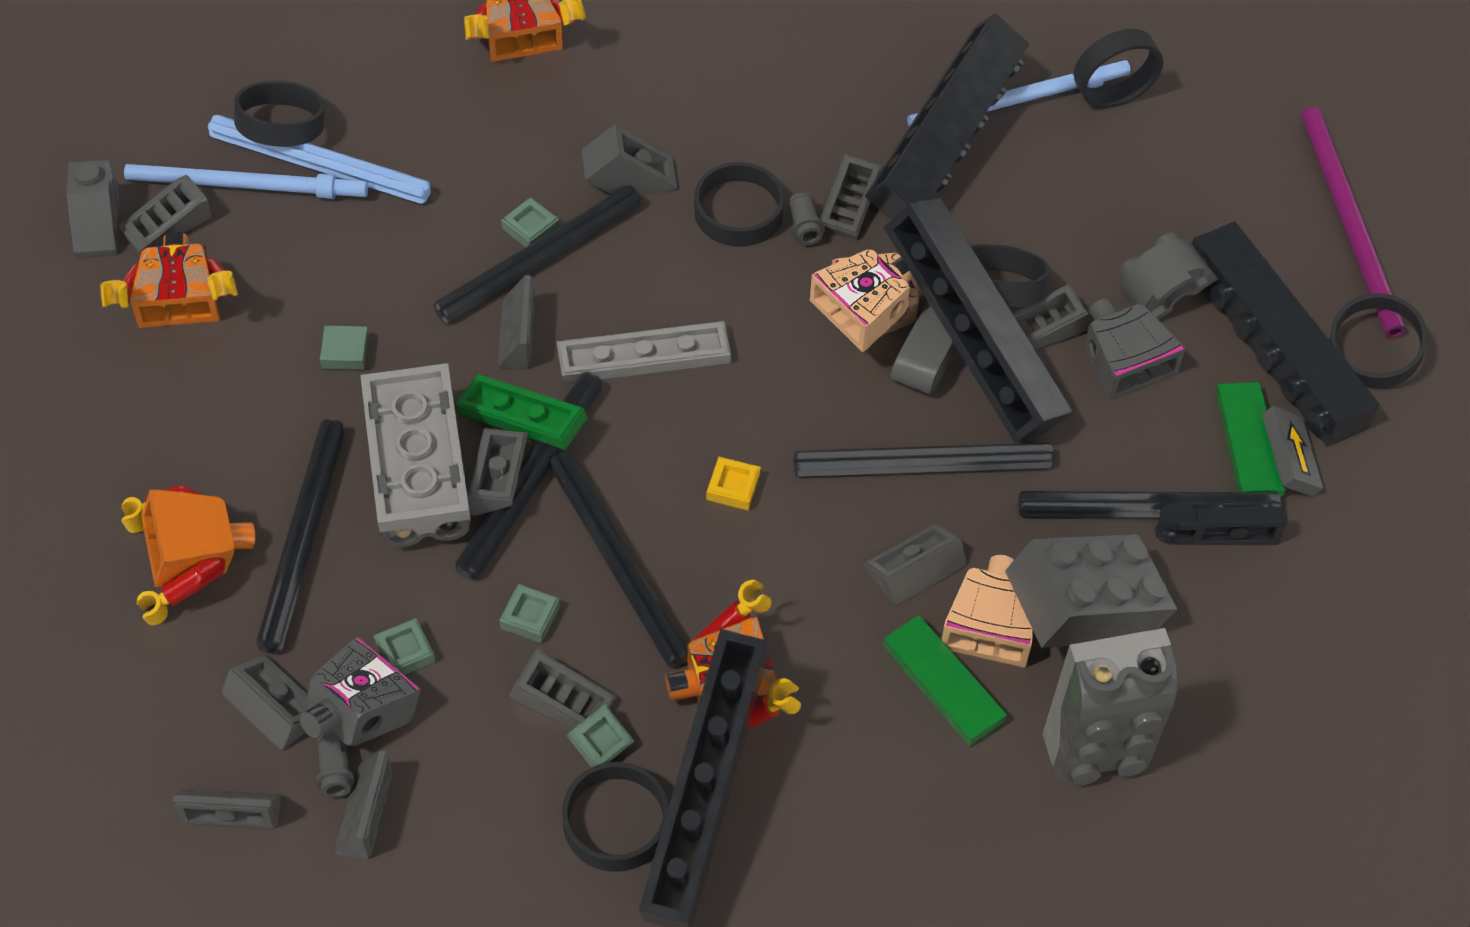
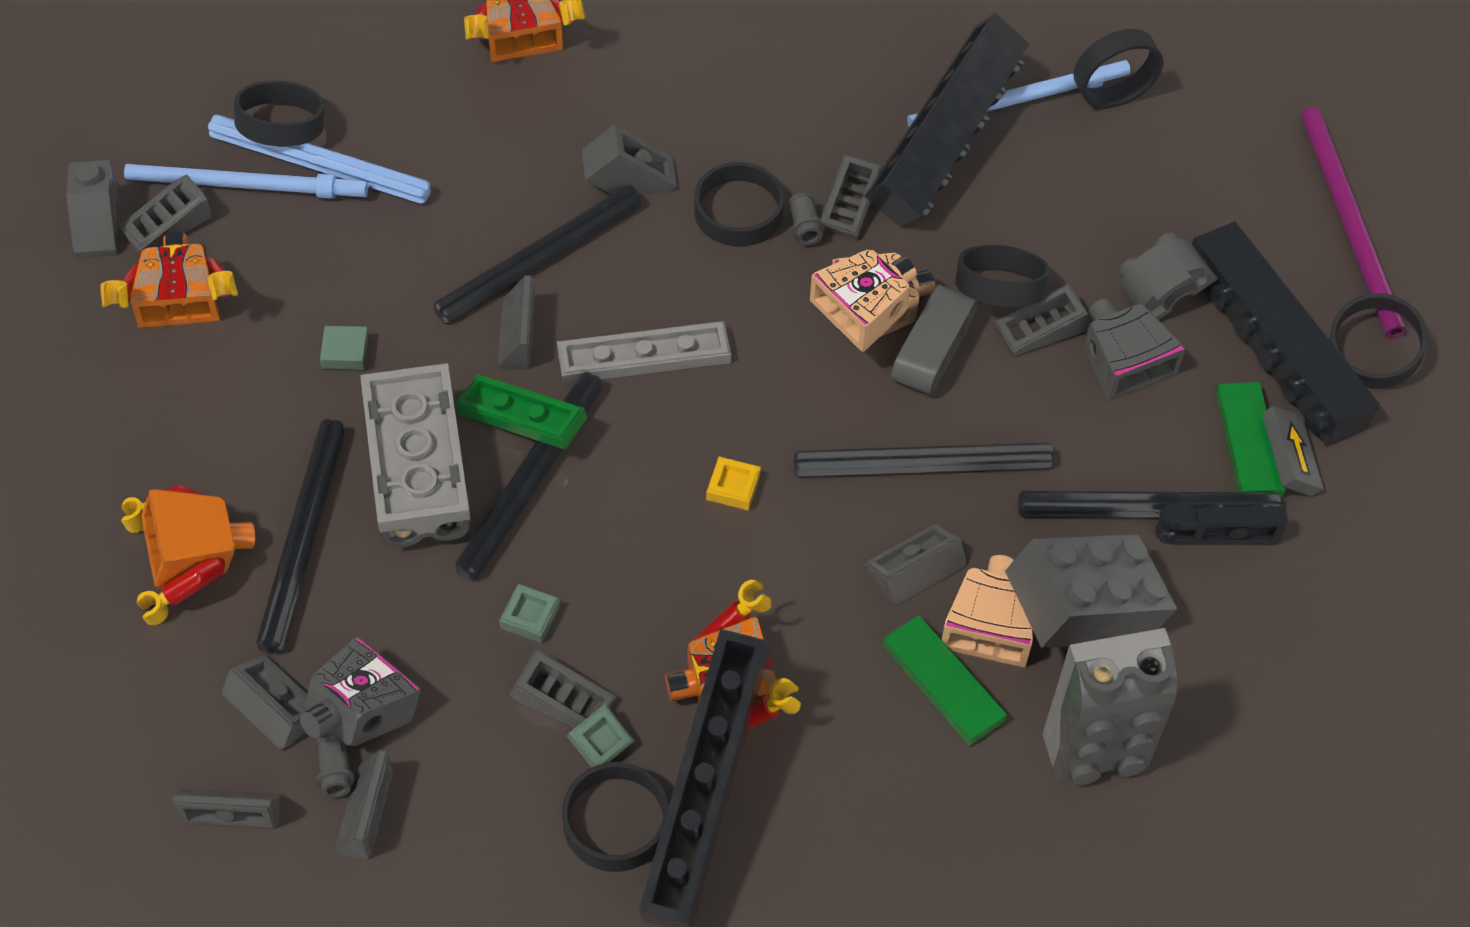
sand green tile [373,618,435,675] -> none
dark grey slope [467,429,528,516] -> none
sand green tile [501,197,560,247] -> none
black axle [550,451,688,668] -> none
black brick [883,198,1073,443] -> none

